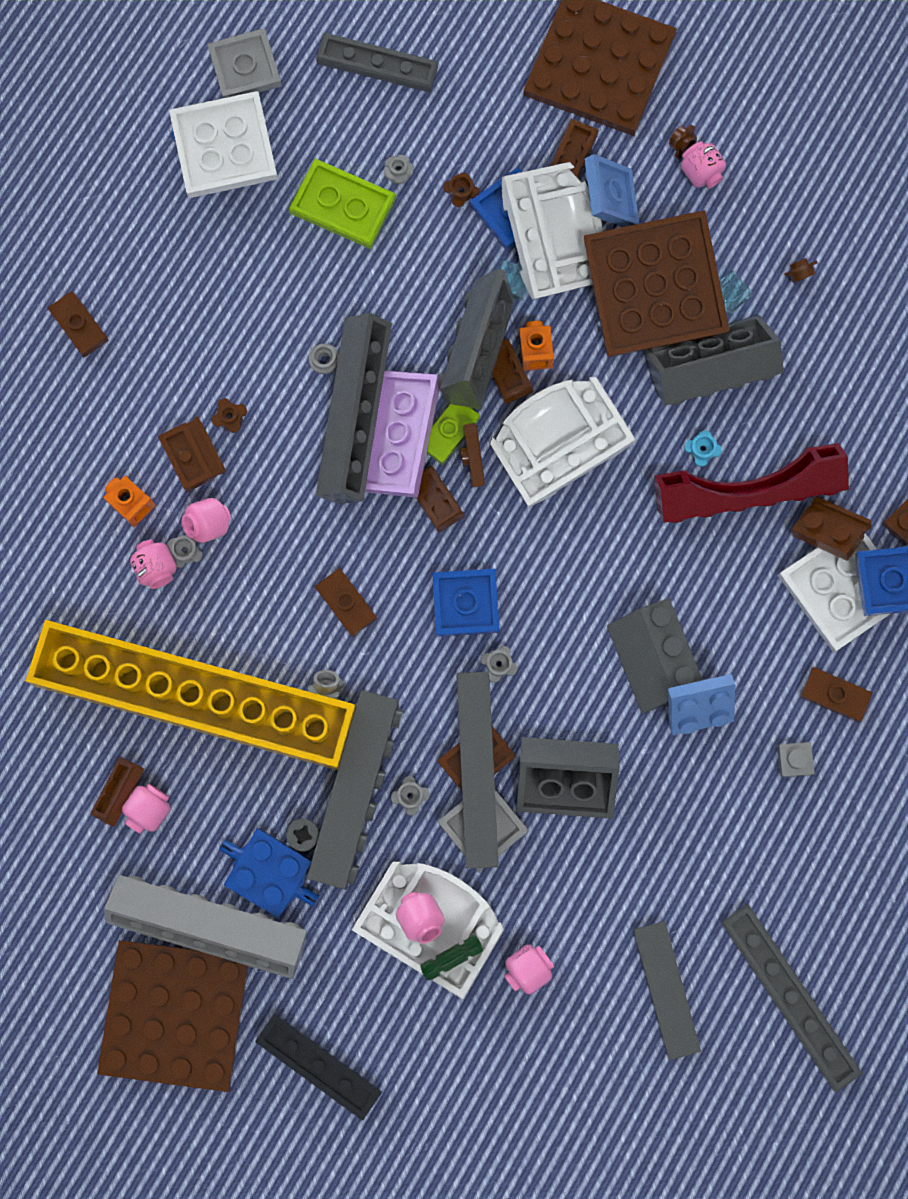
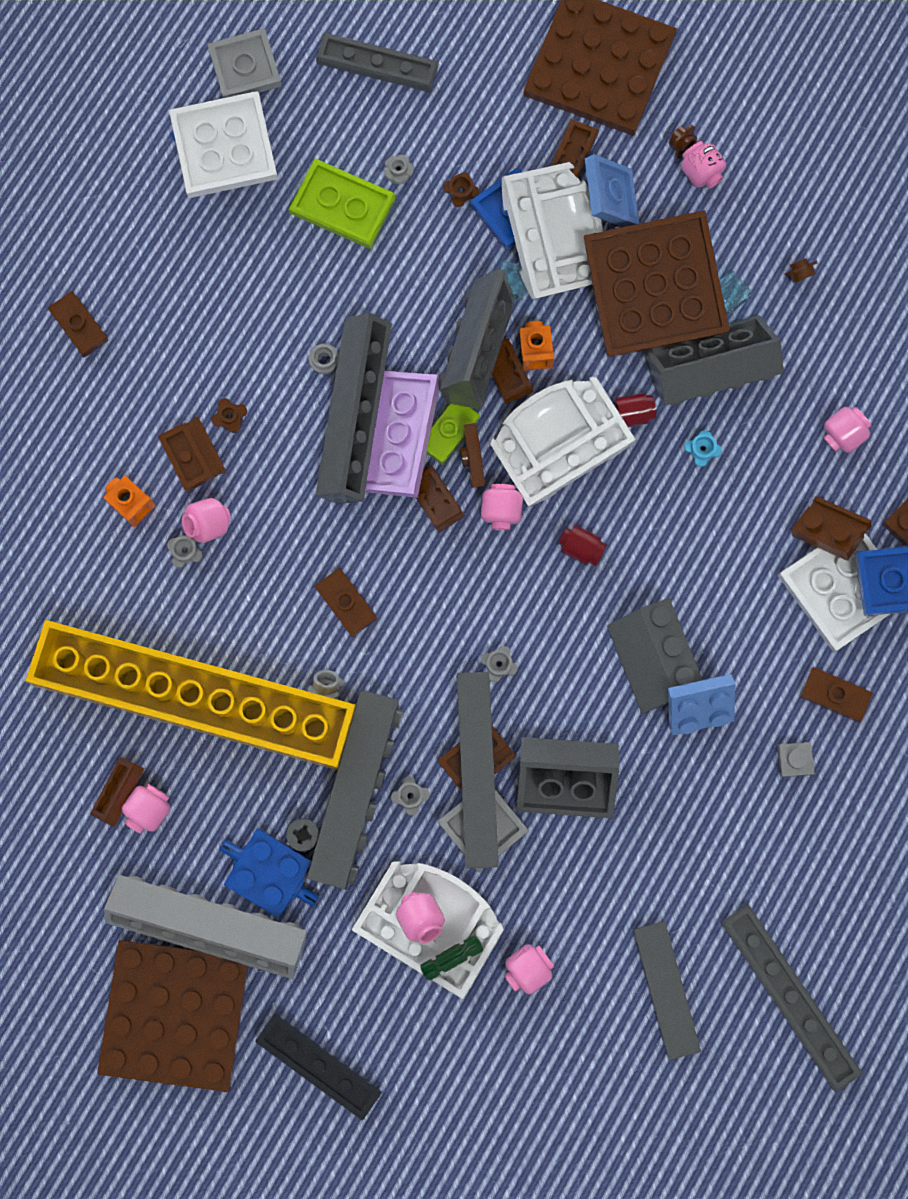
bright pink head [130,540,177,589] -> none
blue plate [432,569,500,637] -> none
dark red arch [654,443,849,523] -> none
none -> bright pink head [481,484,523,531]
none -> dark red brick [558,525,607,567]
none -> dark red brick [613,393,656,427]
none -> bright pink head [823,407,872,453]

